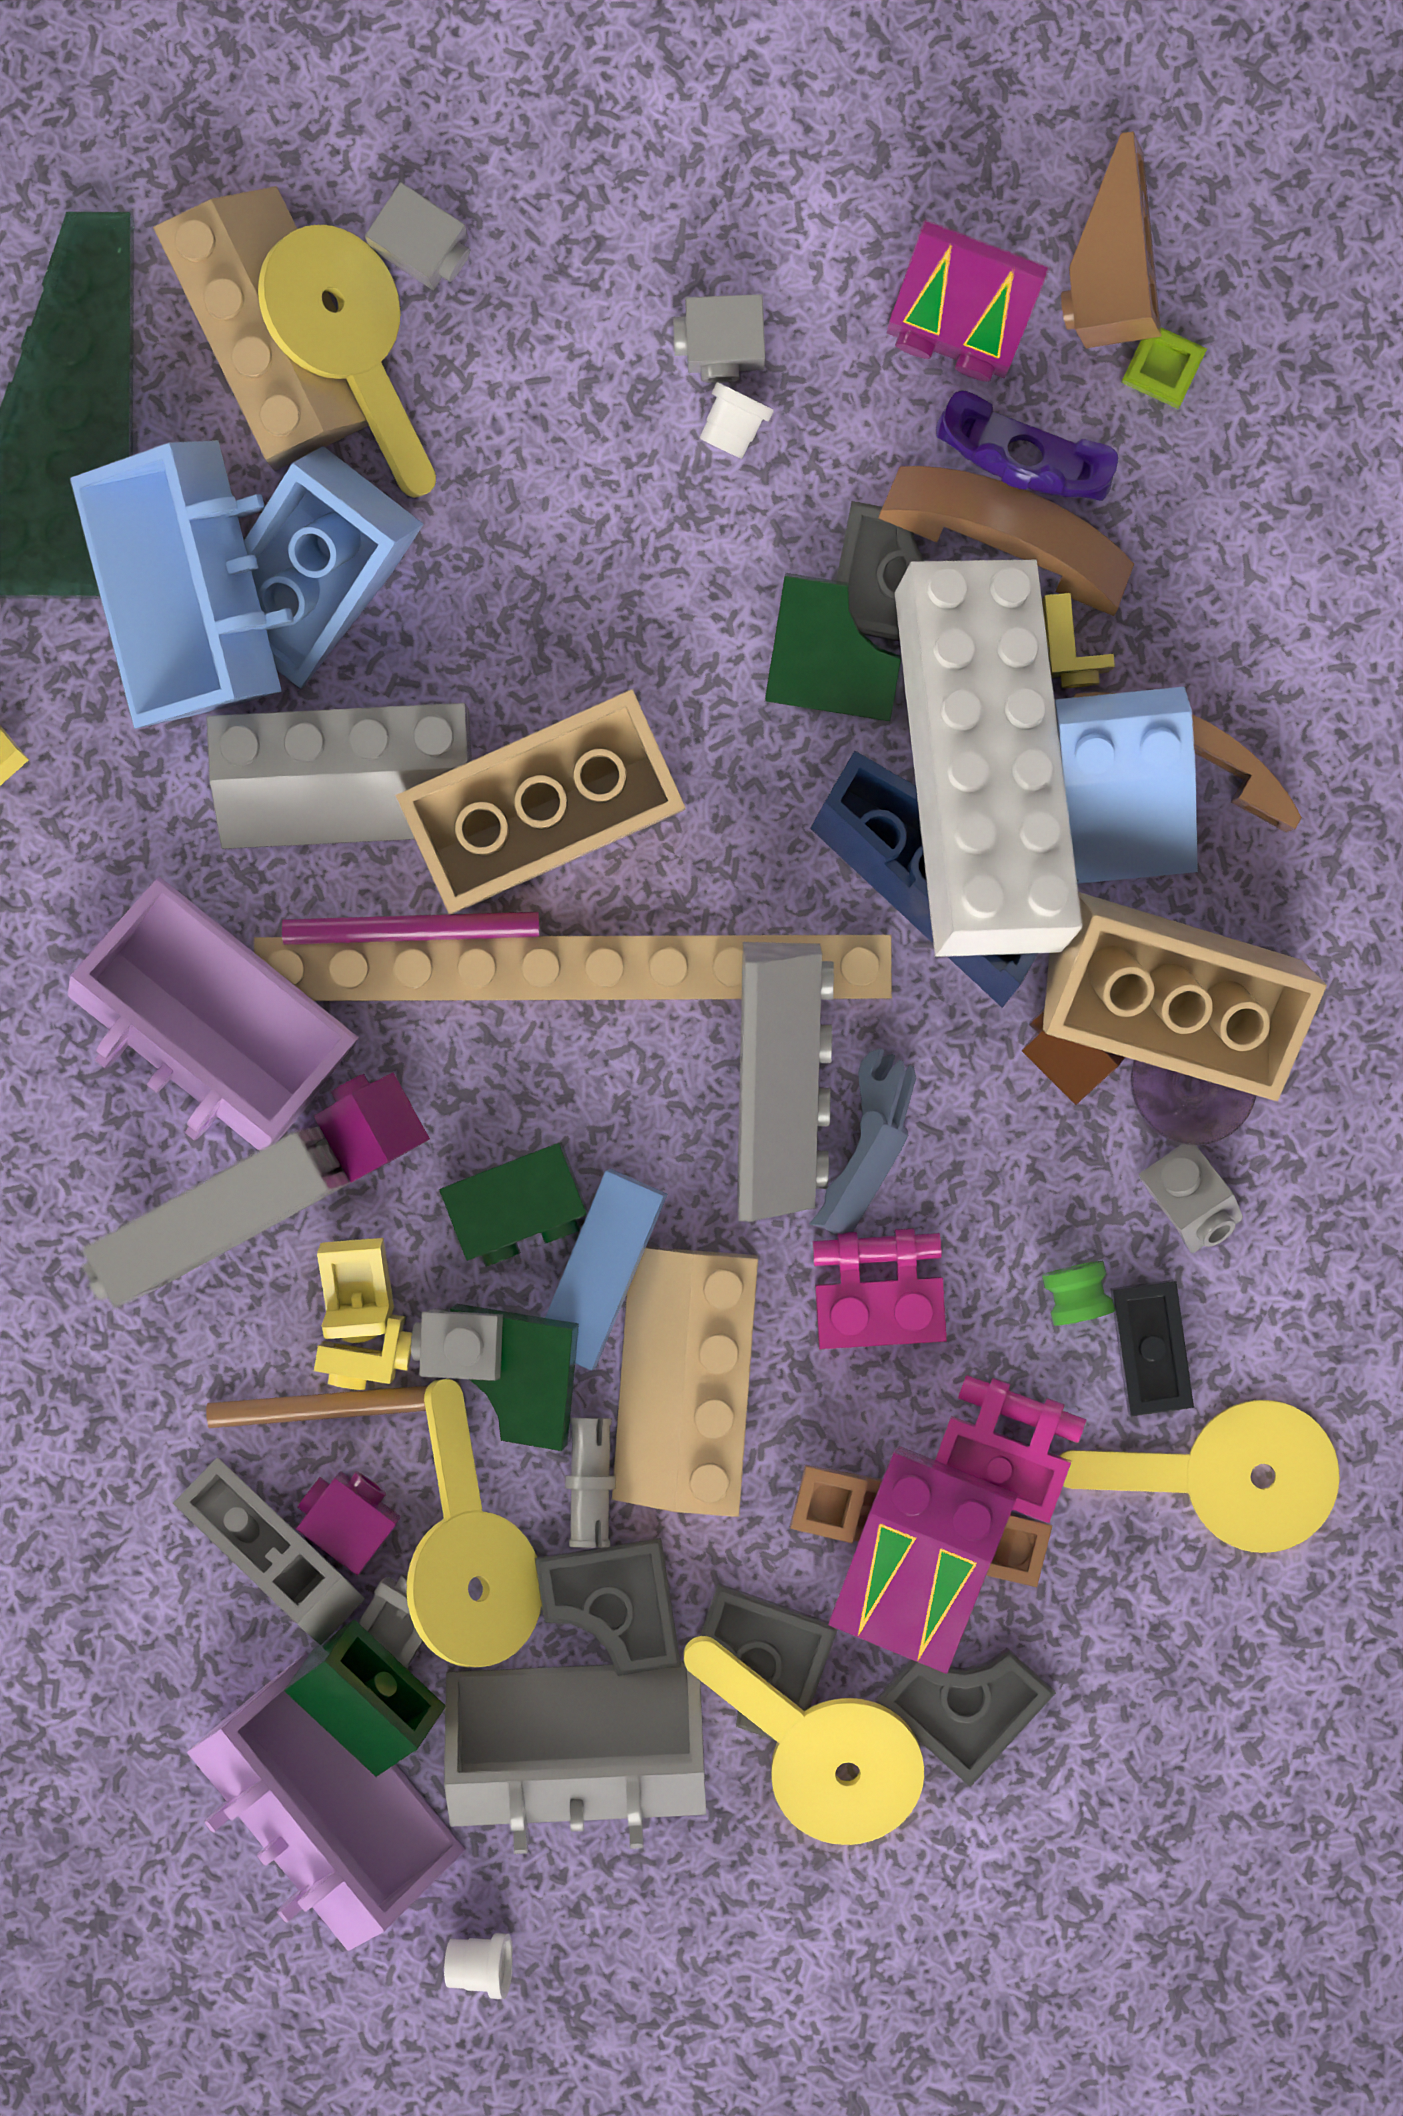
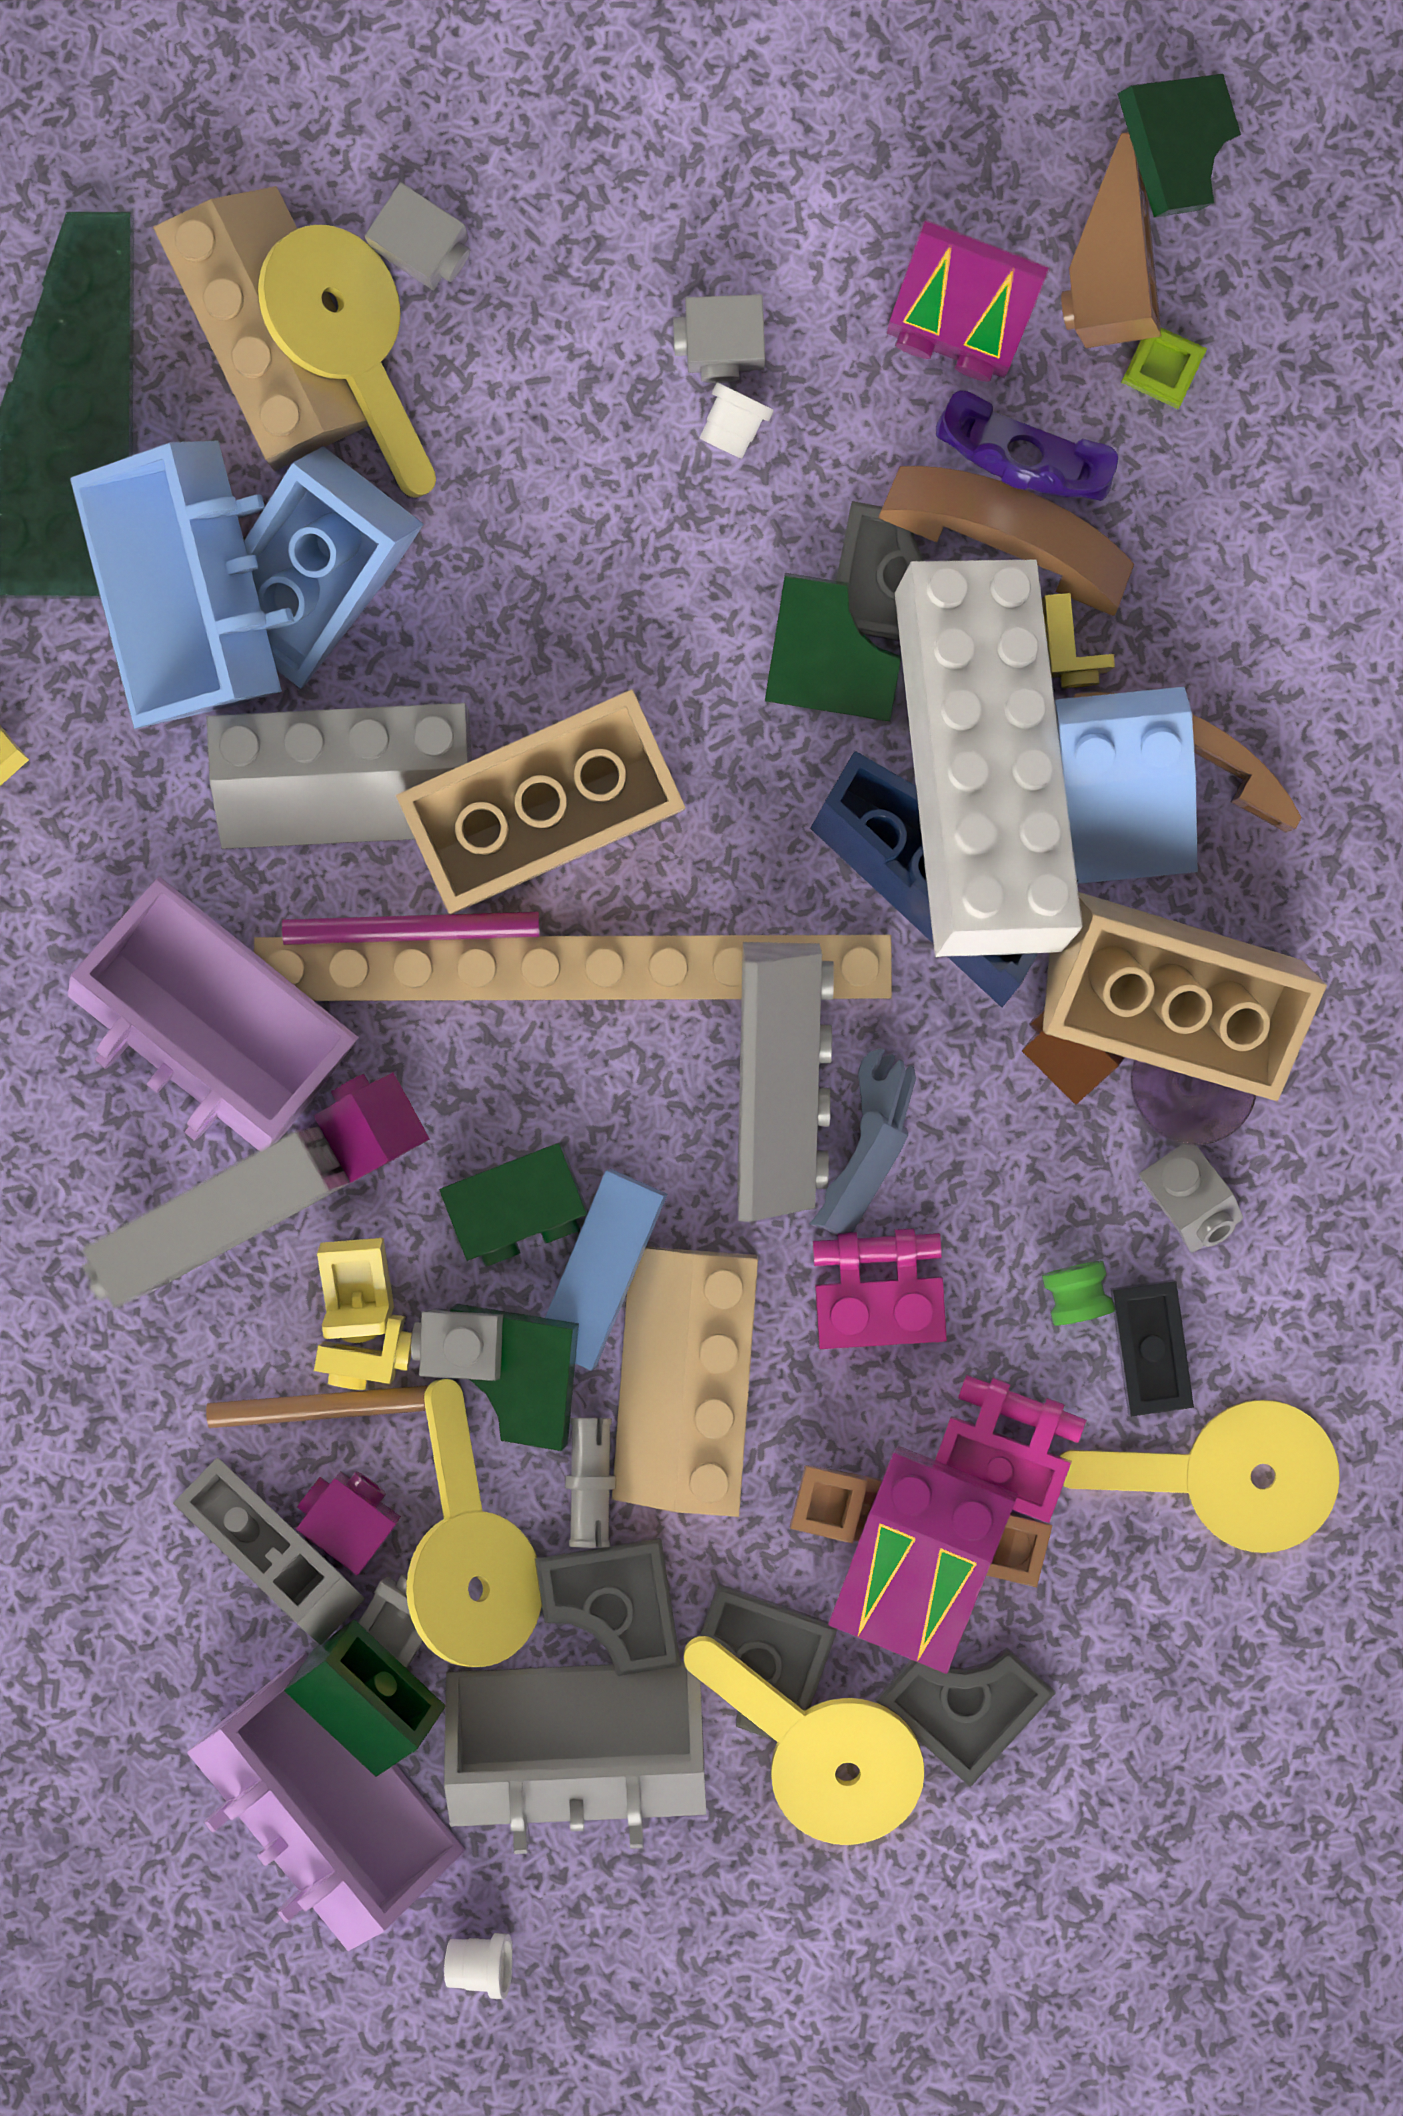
none -> dark green tile [1117,74,1241,218]

